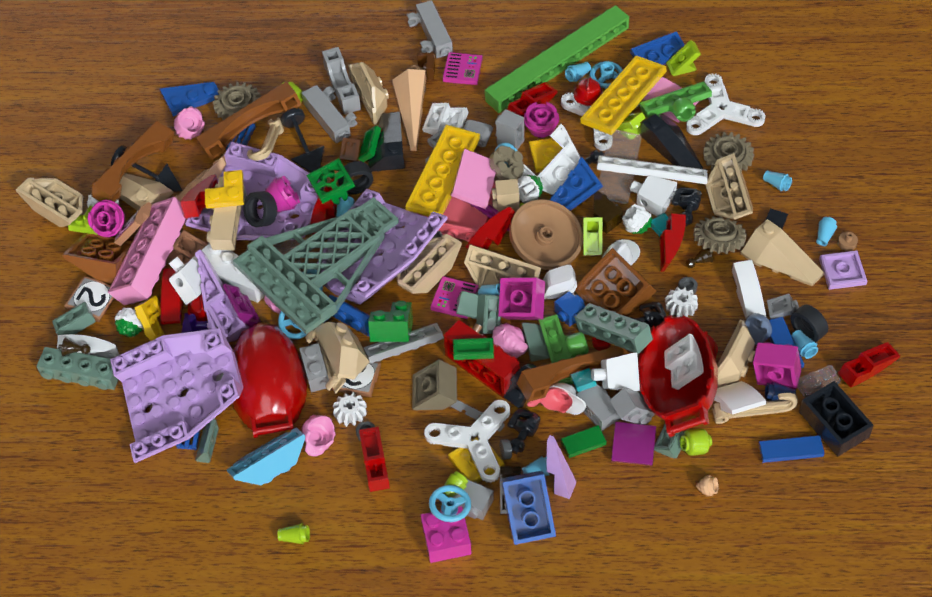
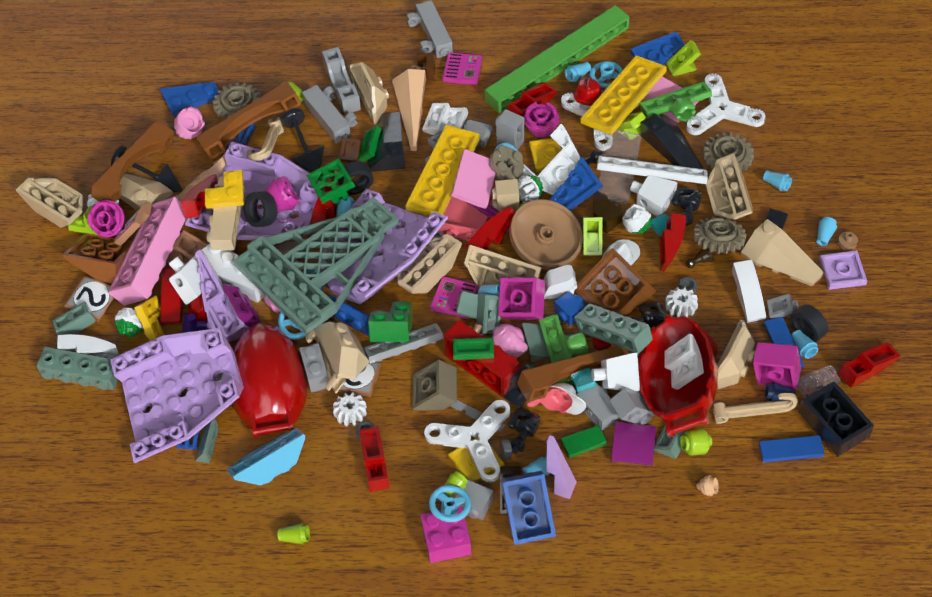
dark brown piece [58,337,91,356] -> none
bright pink hair [302,415,336,456] -> none
white slope [714,381,766,415] -> none
sand blue hair [745,313,772,345] -> none

